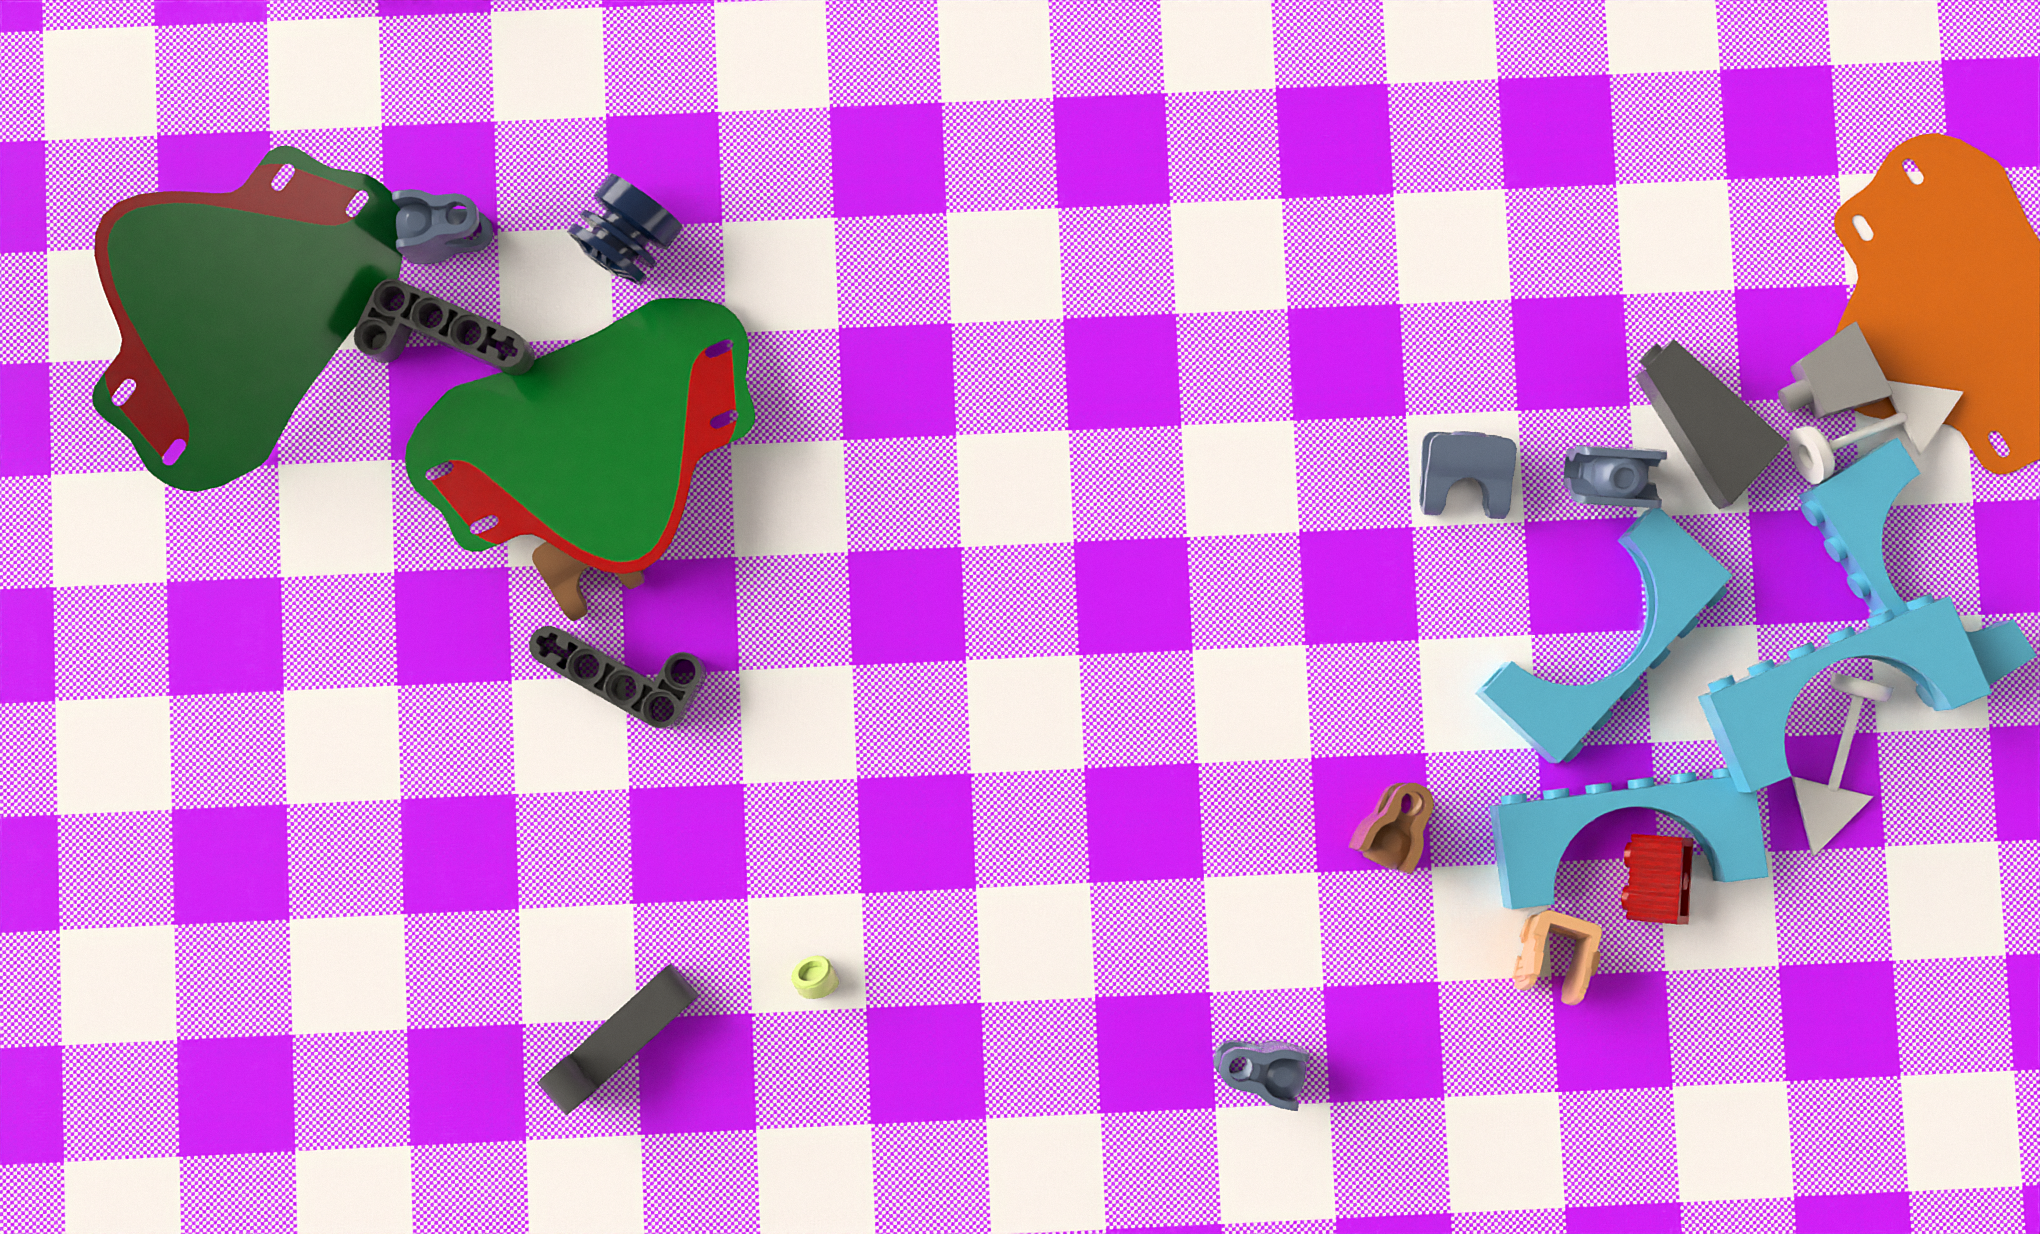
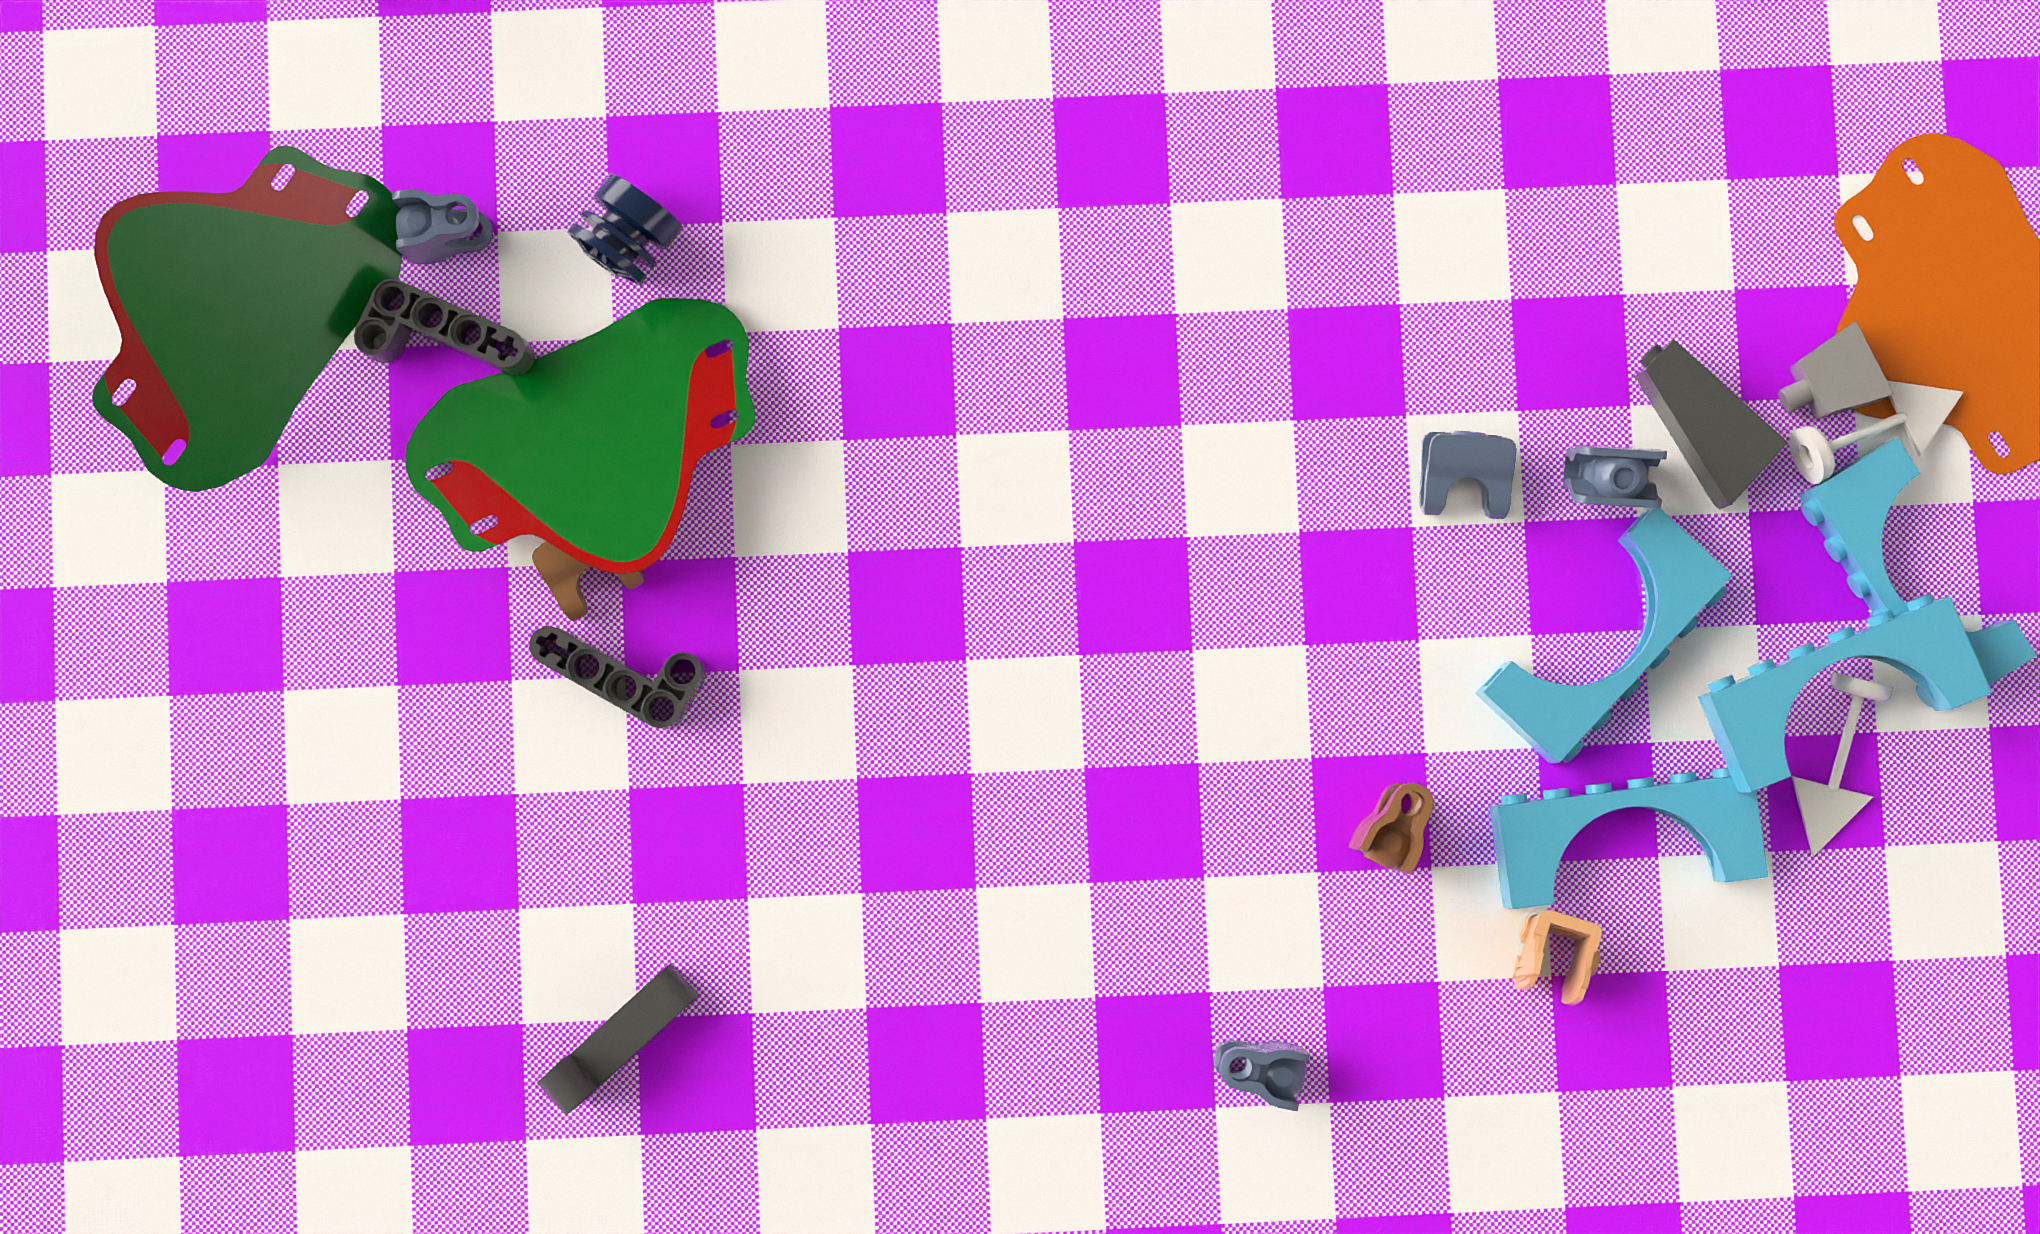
yellowish green tile [791,955,839,999] -> none
red brick [1621,834,1694,925] -> none

